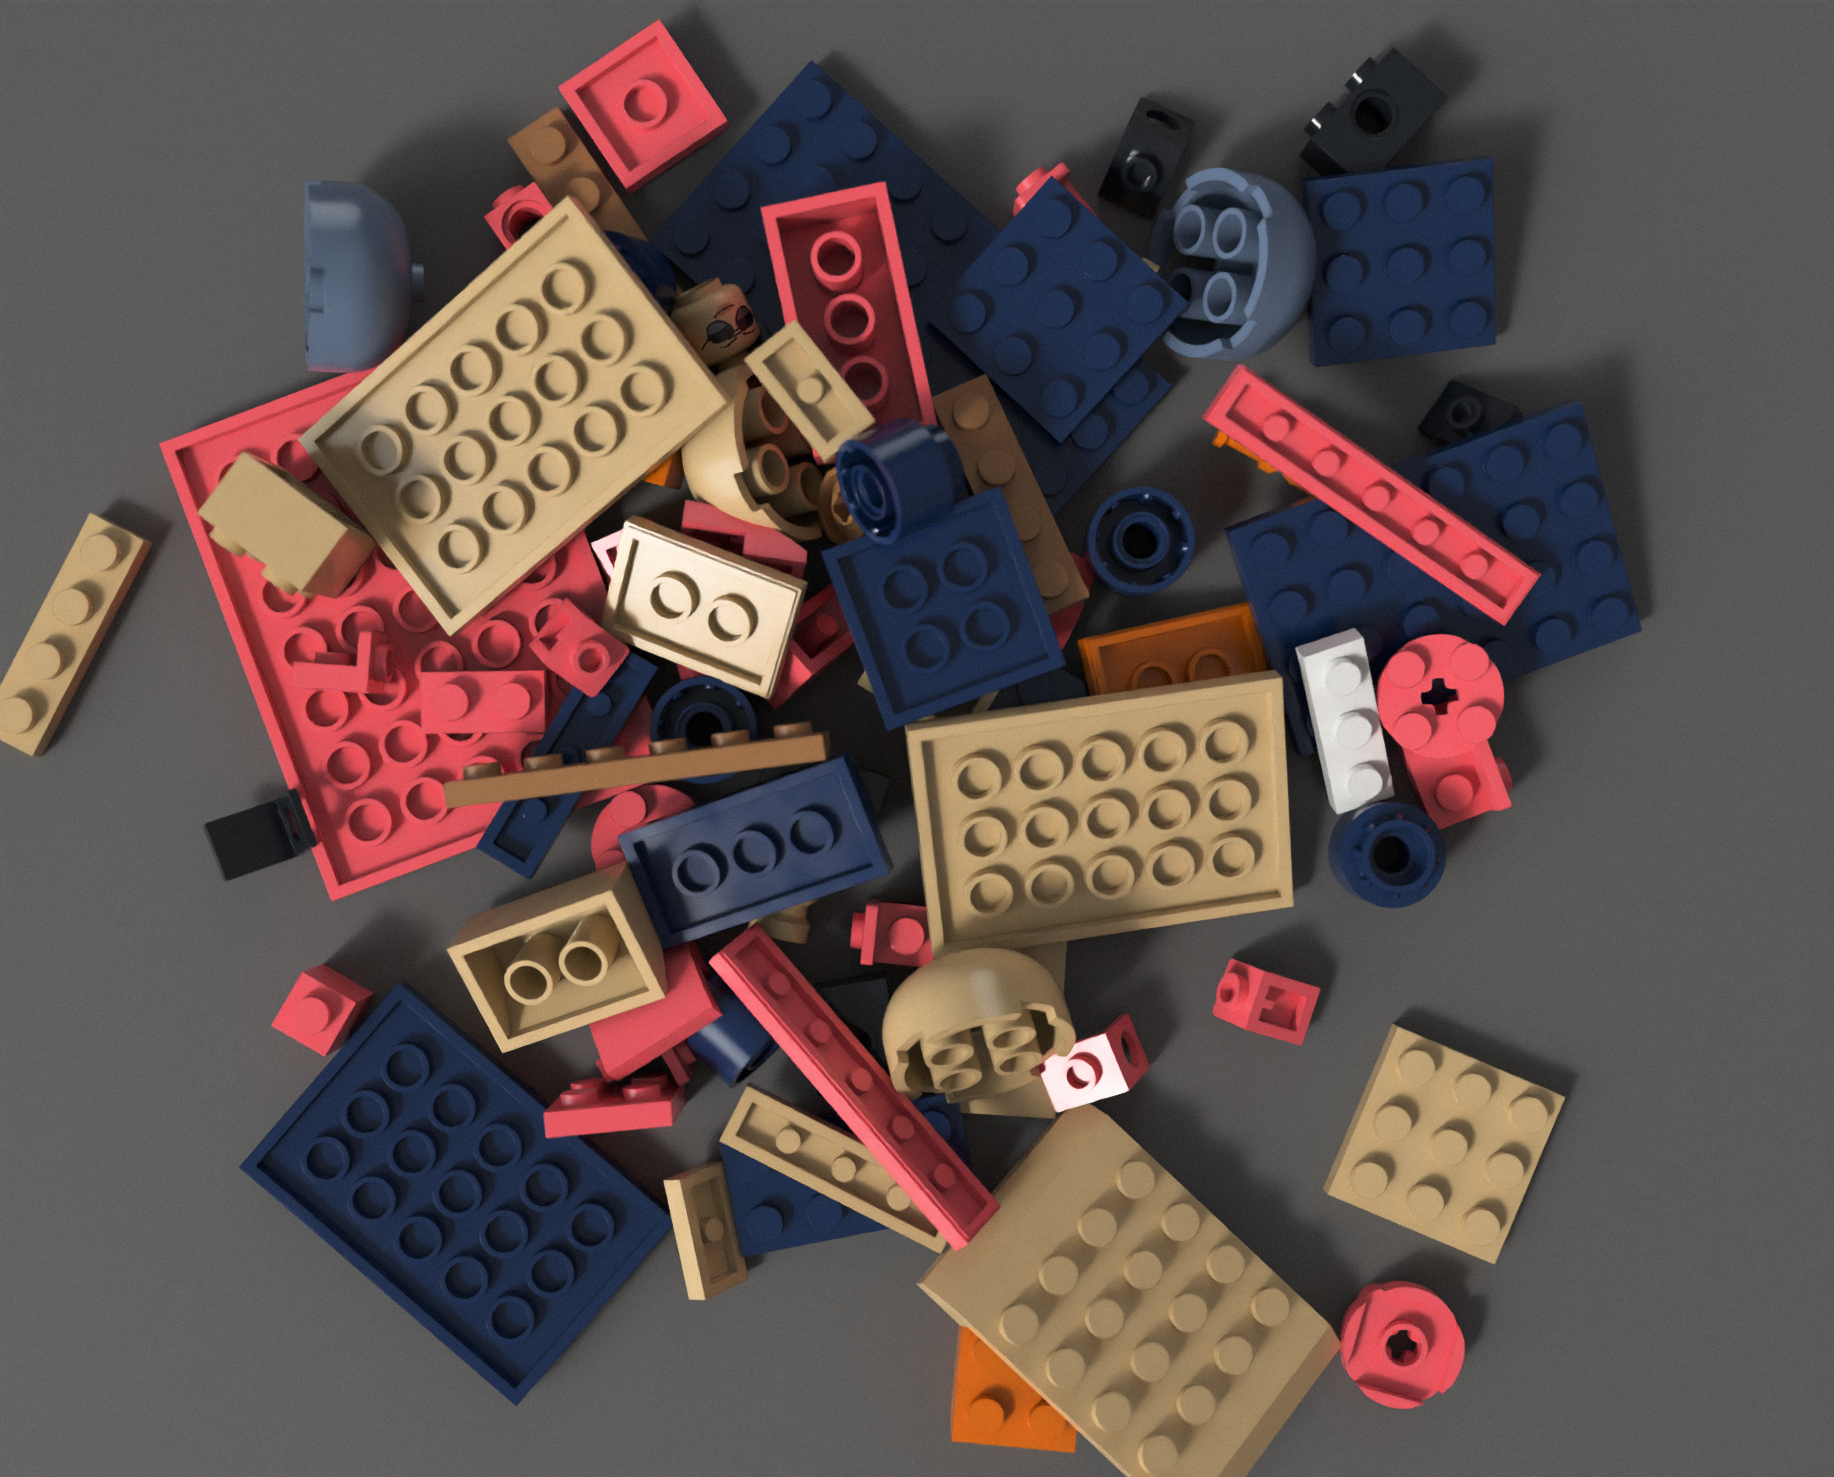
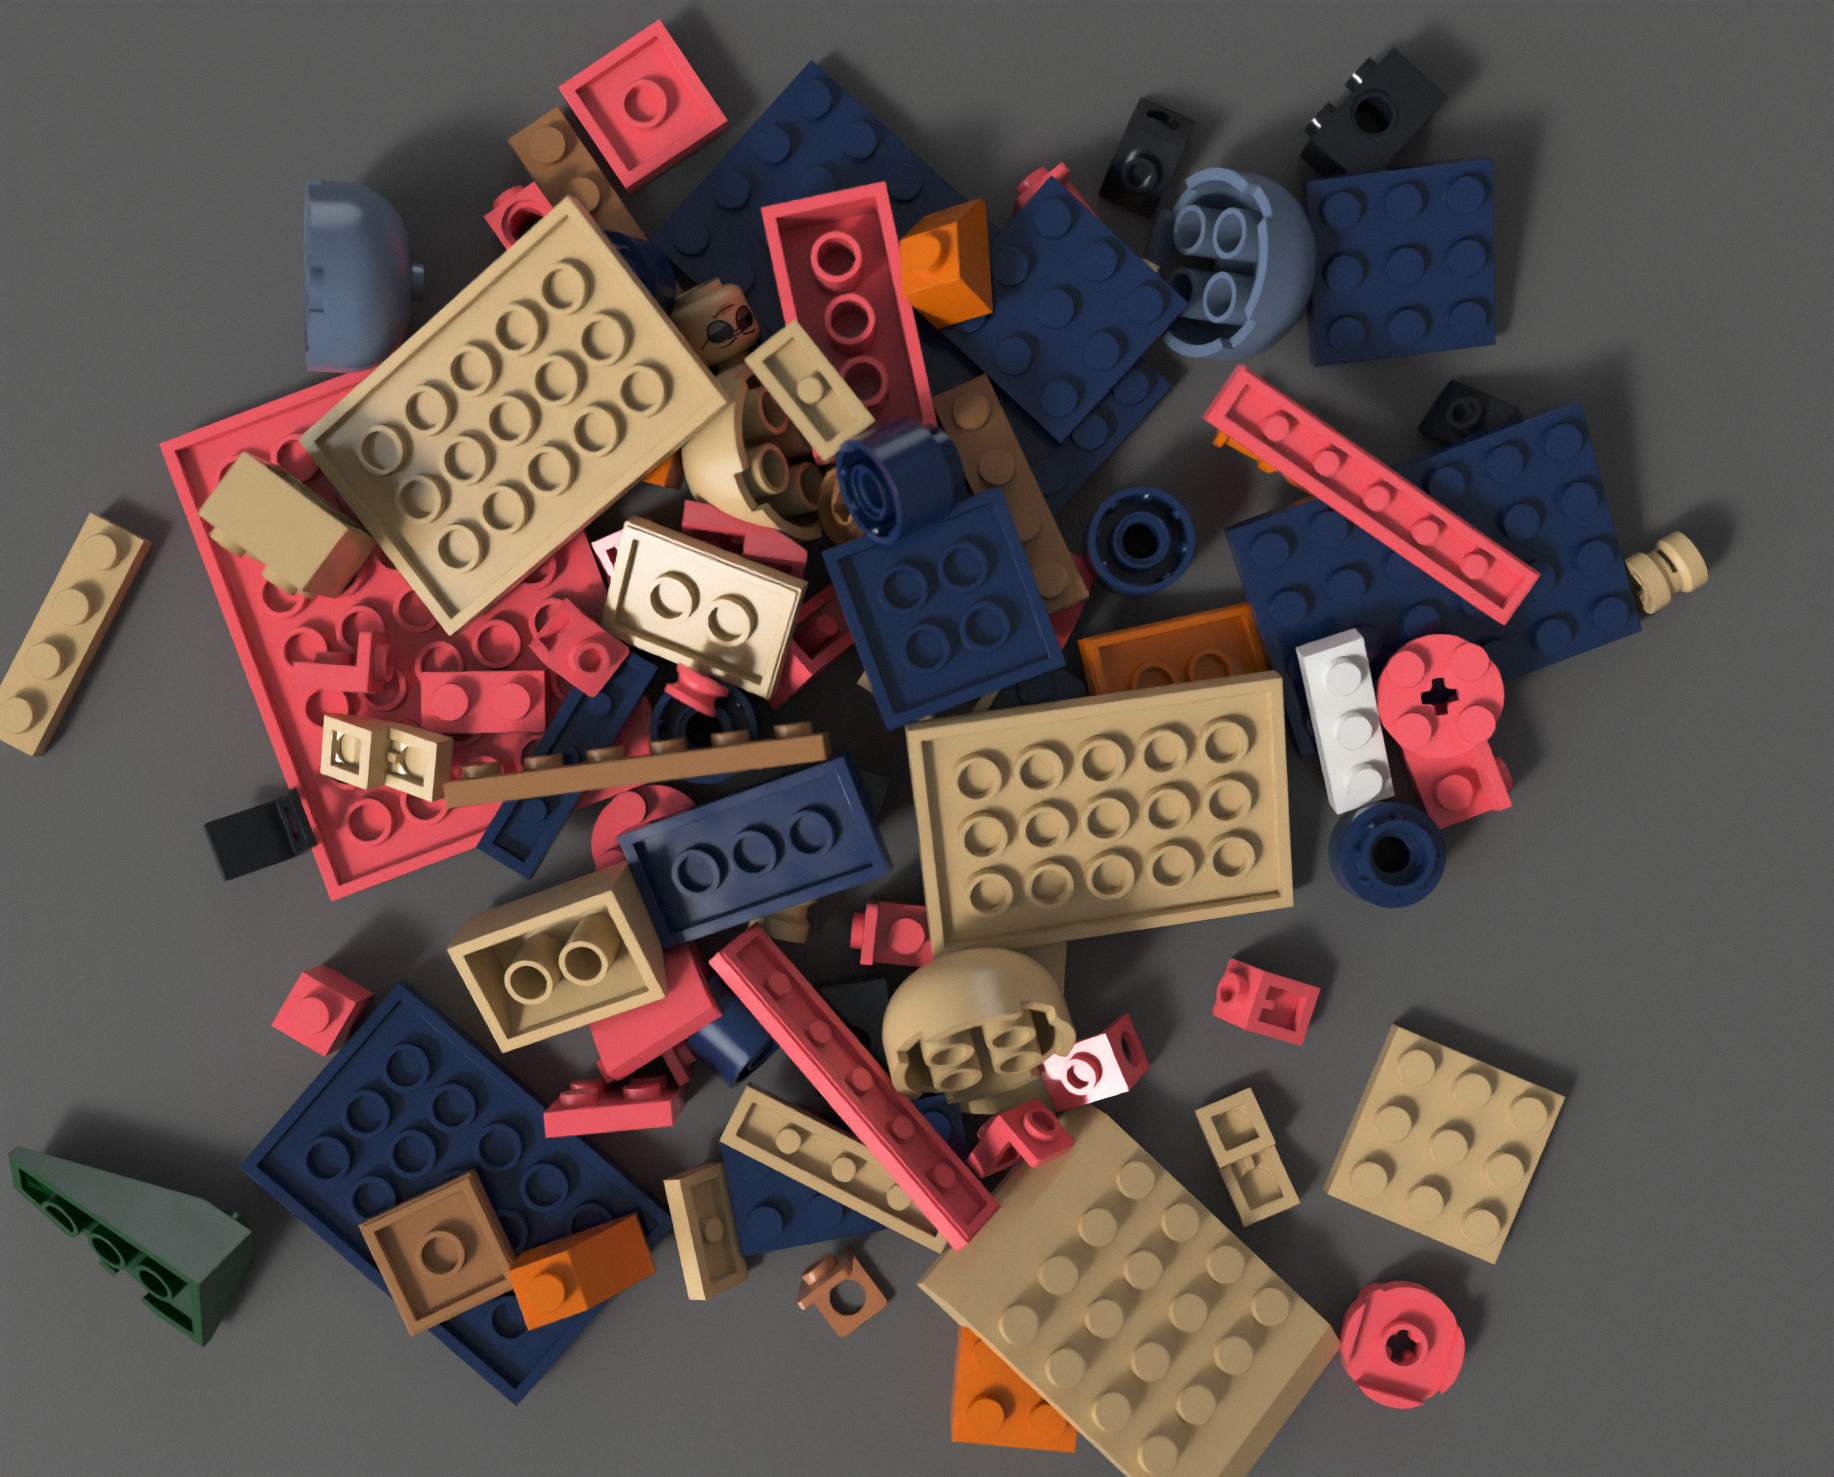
none -> dark green wedge [8,1146,253,1347]
none -> tan slope [320,713,454,802]
none -> medium nougat tile [358,1168,517,1337]
none -> orange slope [508,1212,657,1331]
none -> coral bush [664,663,729,718]
none -> nougat bracket [797,1246,887,1337]
none -> orange slope [900,198,993,329]
none -> coral bracket [966,1098,1074,1179]
none -> tan slope [1195,1087,1300,1228]
none -> tan wheel [1623,531,1708,614]

